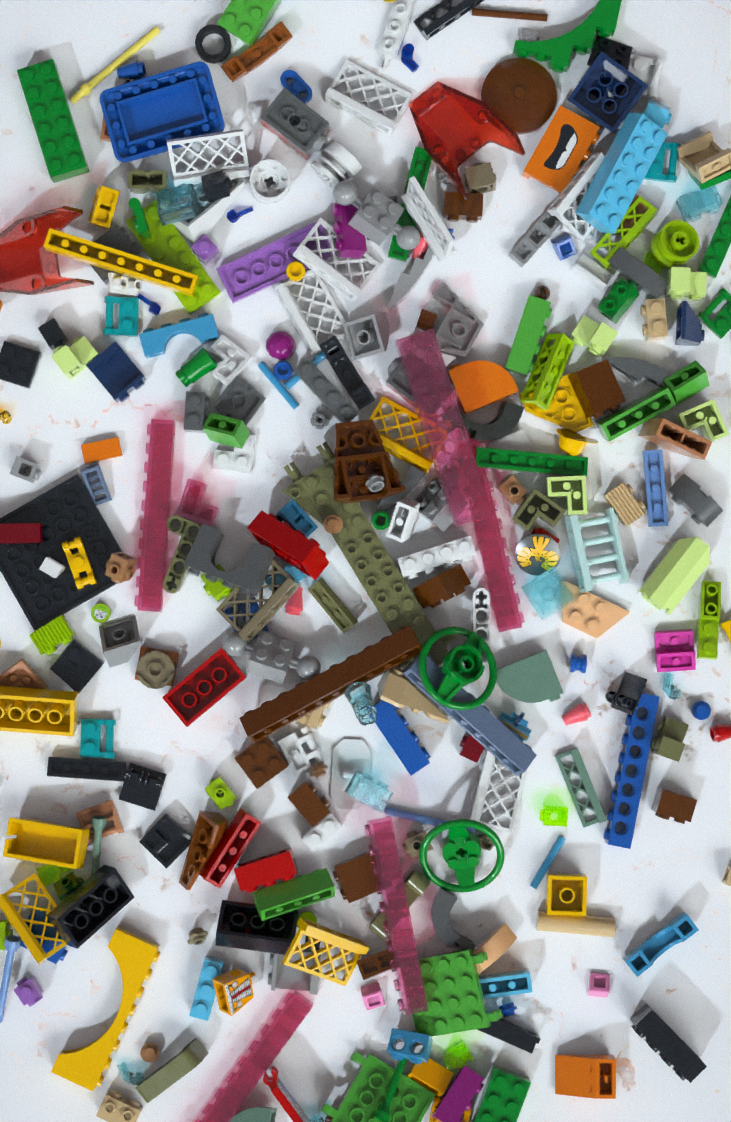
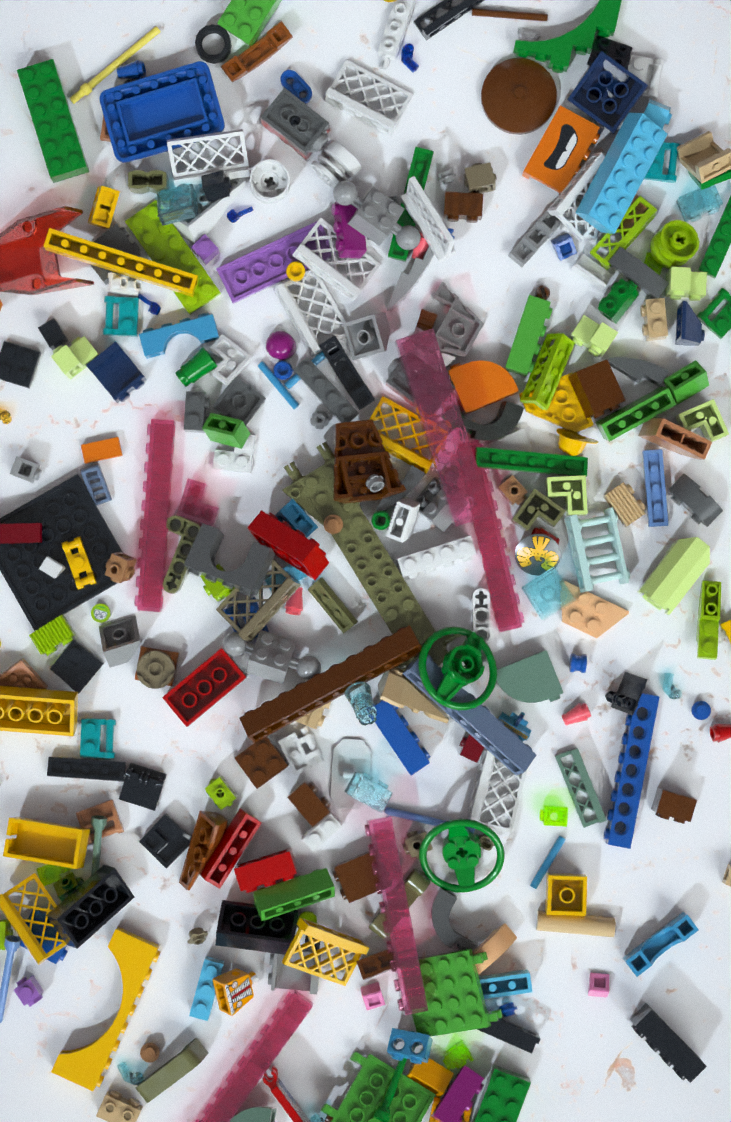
green plate [128,198,152,240] -> none
medium nougat plate [309,762,328,779] -> none
clear red windscreen [408,82,526,201] -> none
reddish brown brick [413,564,471,609] -> none
orange slope [555,1054,616,1099] -> none
olive brick [650,716,689,762] -> none
dark pink slope [654,629,696,672] -> none

